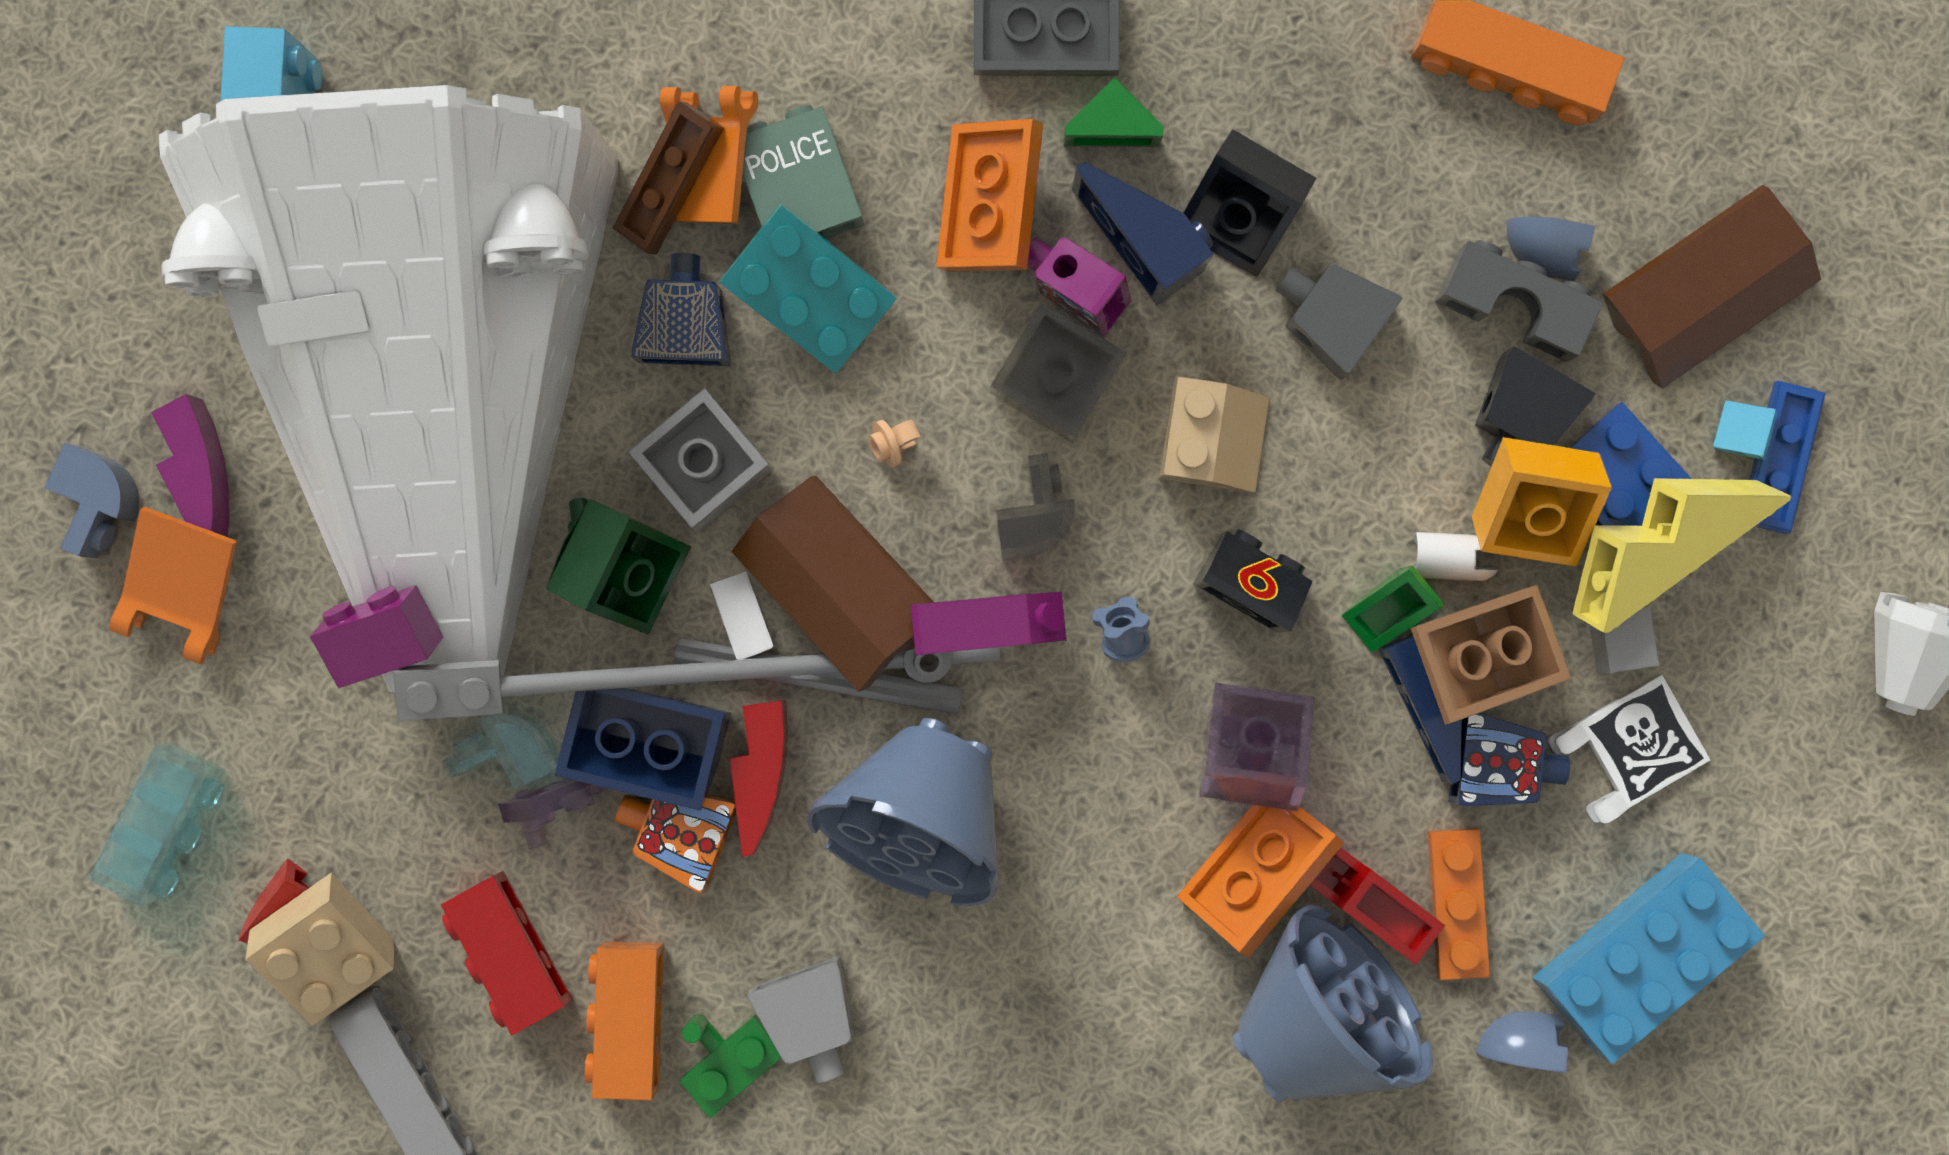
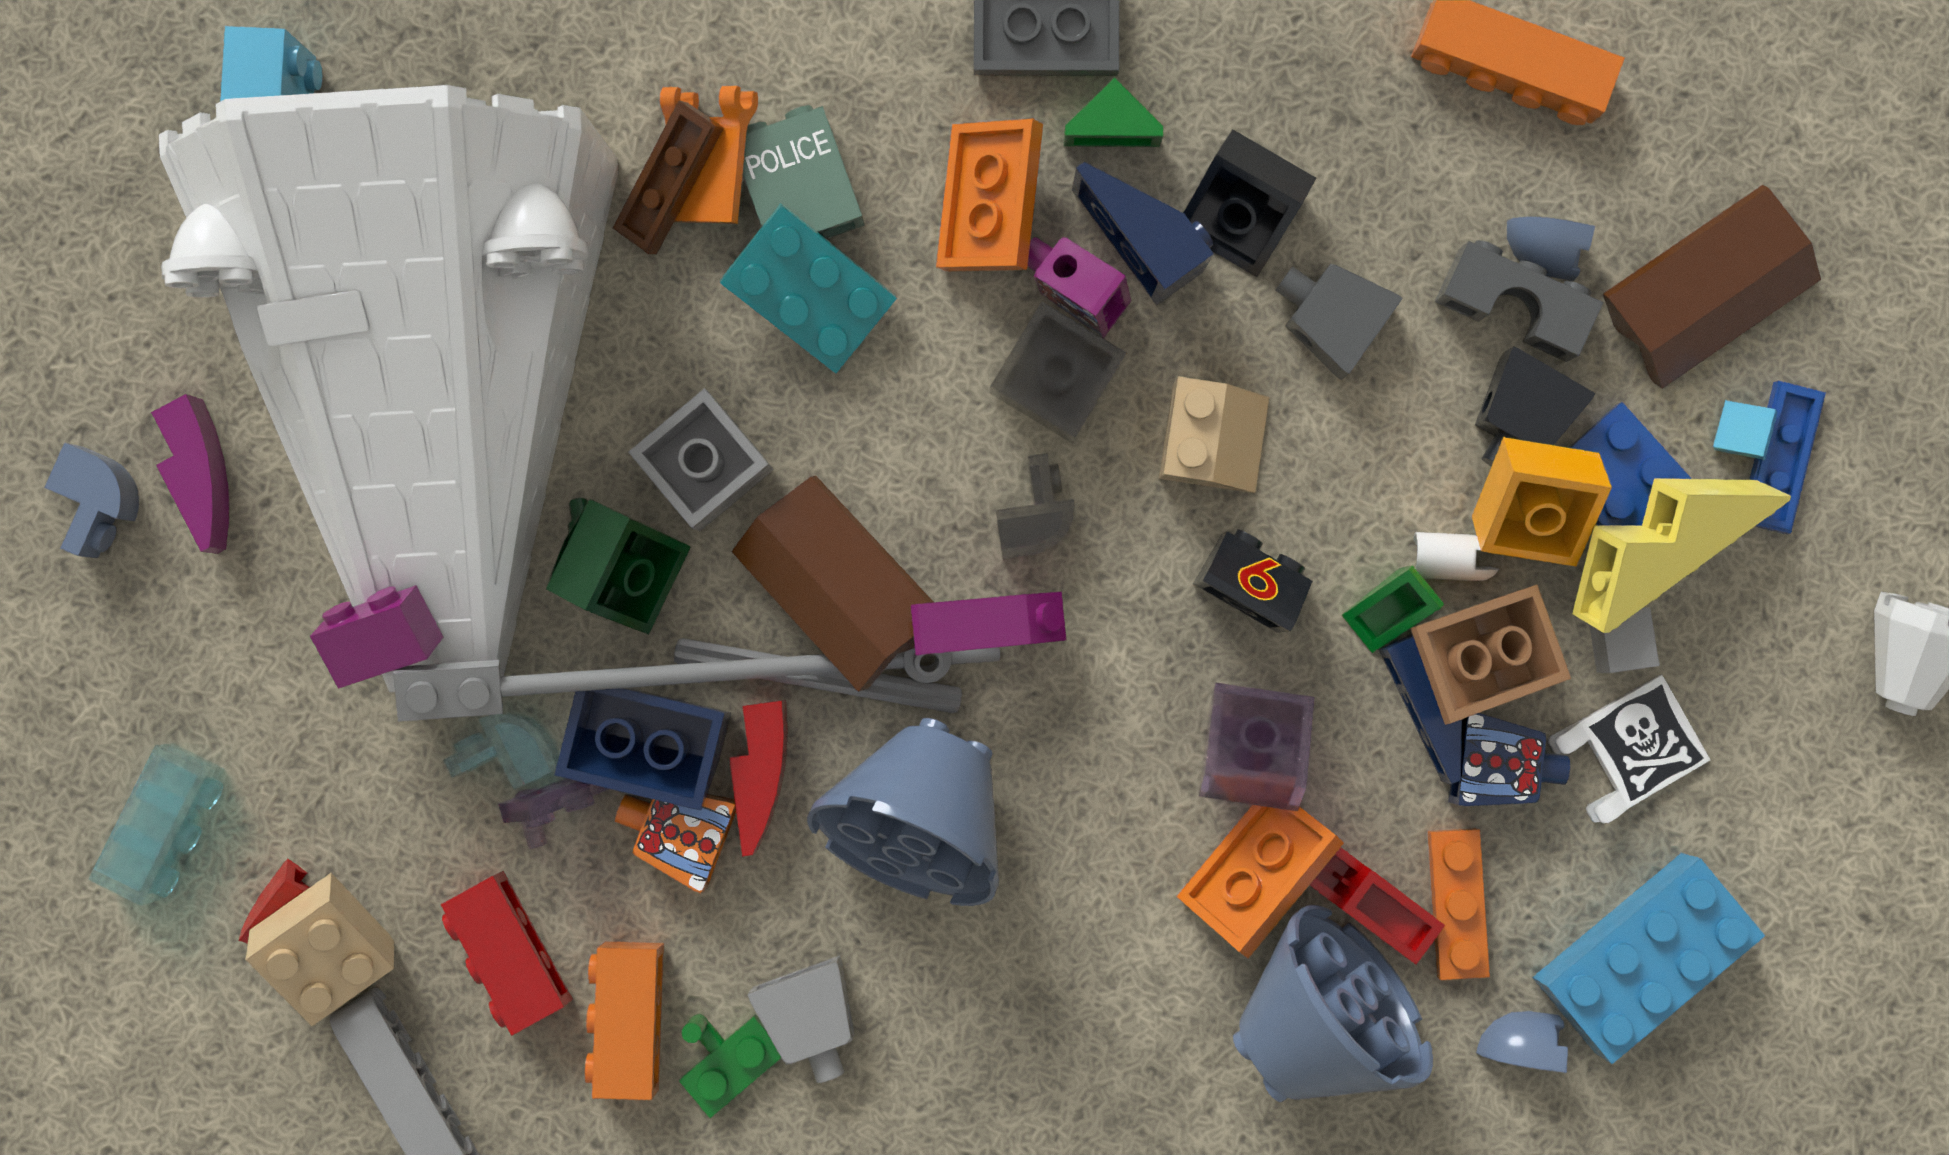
orange flag [109,507,237,664] -> none
dark blue torso [631,253,731,366] -> none
white sticker [710,572,773,660] -> none
light nougat plate [868,419,921,468] -> none
sand blue brick [1092,597,1150,662] -> none

